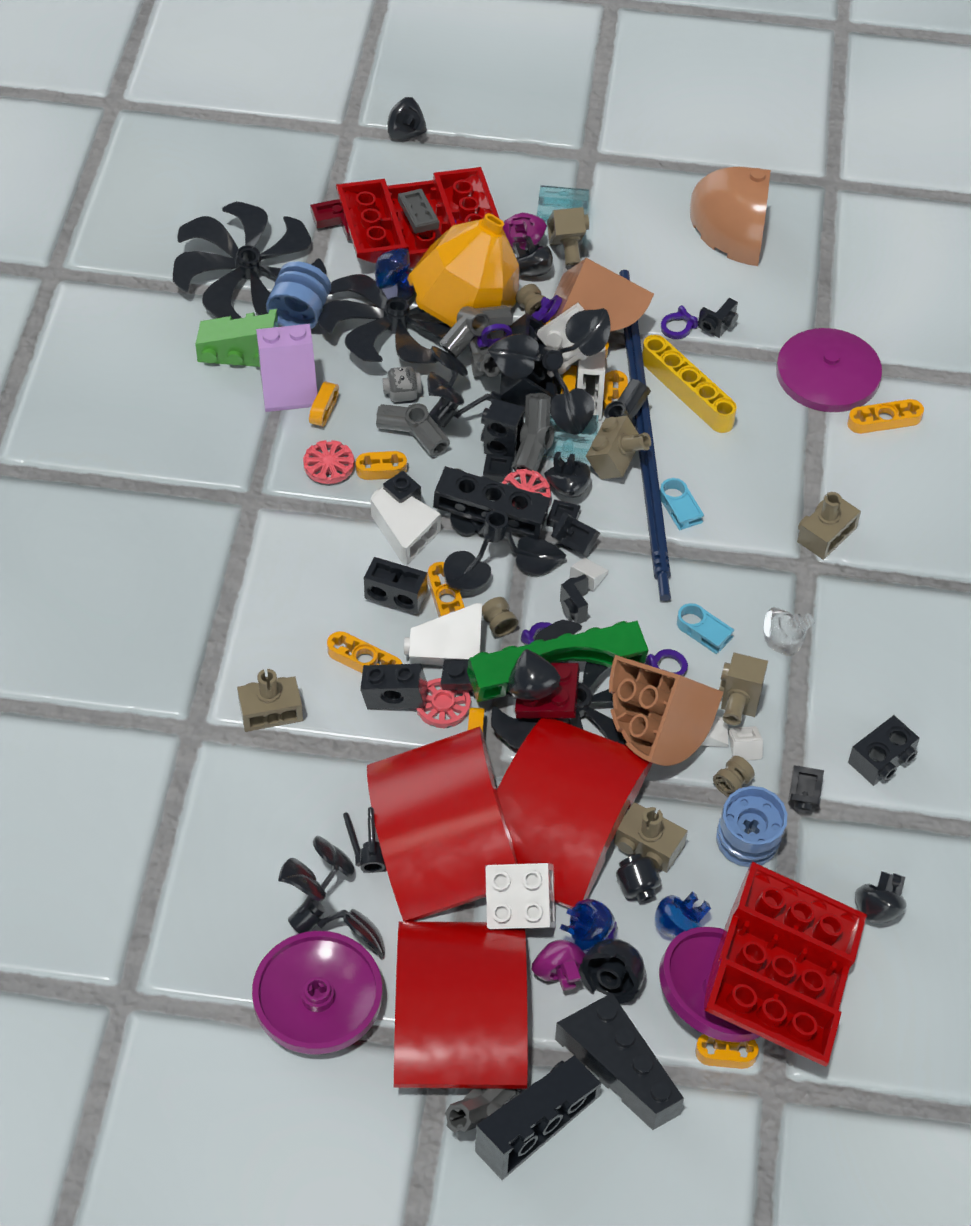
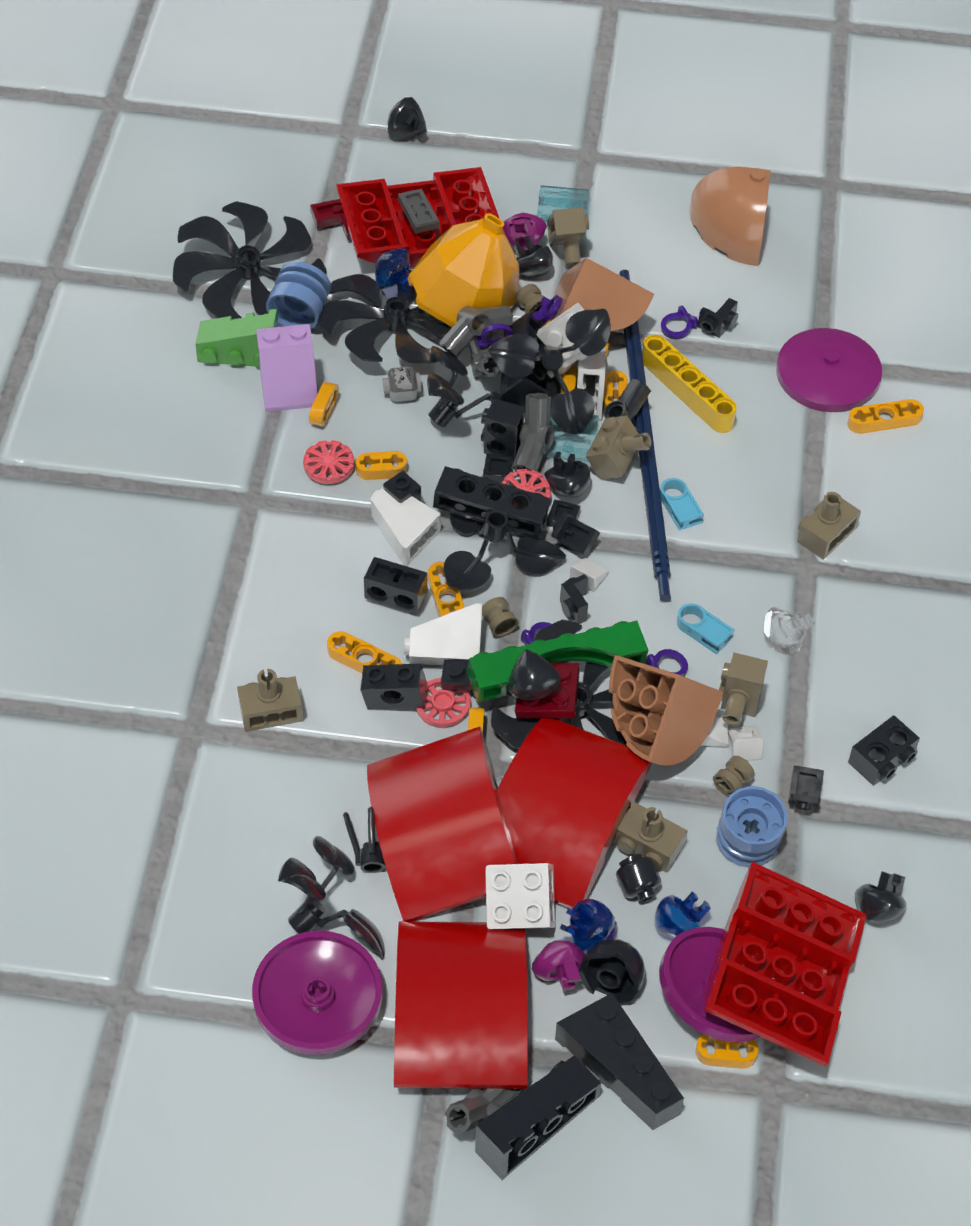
dark grey piece [376,403,450,456] -> none

